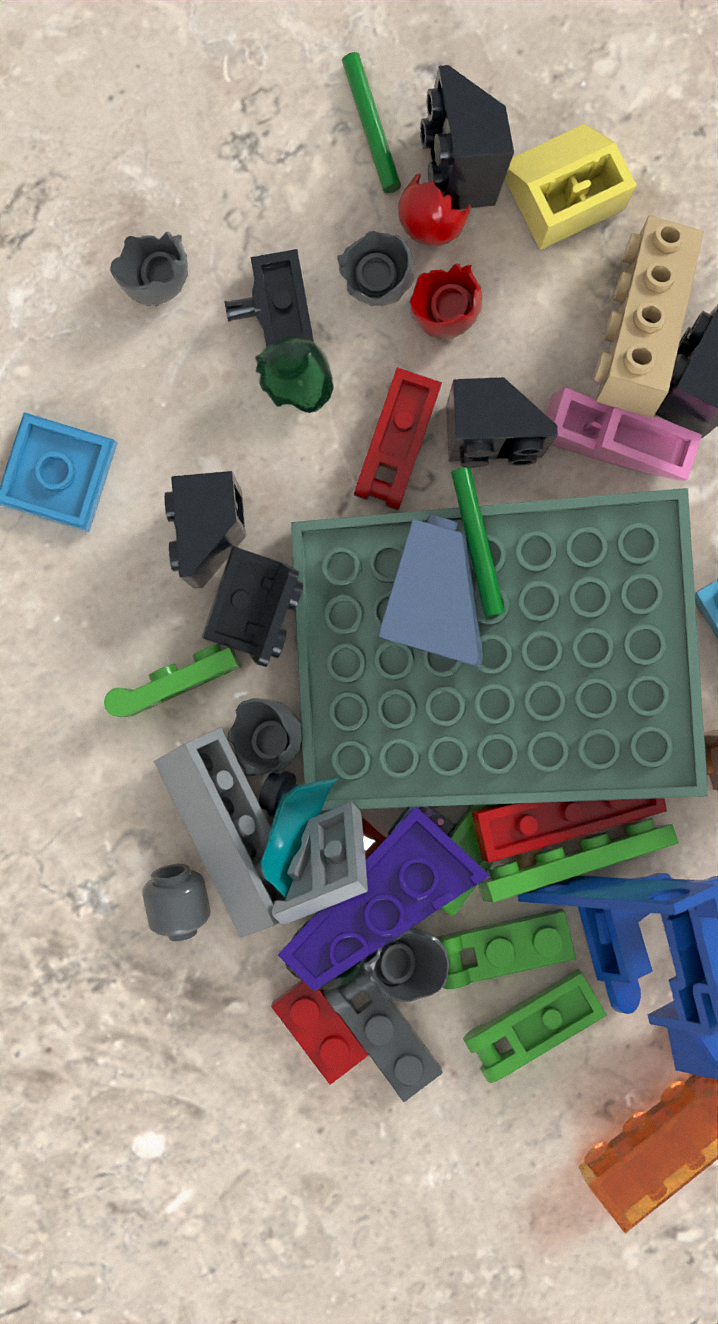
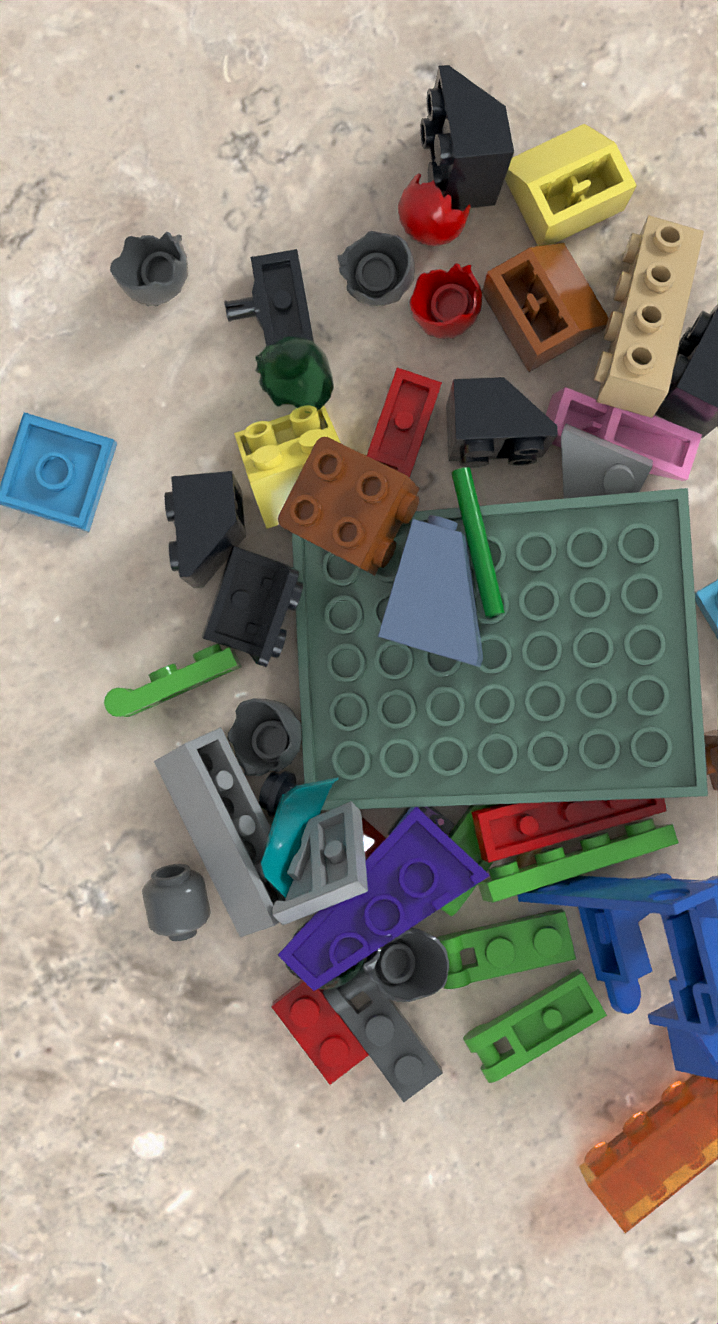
green bar [342,52,401,193] -> none
none -> light yellow slope [234,403,341,529]
none -> dark orange bracket [278,437,420,576]
none -> dark orange slope [482,243,609,372]
none -> light grey wing [561,424,653,499]

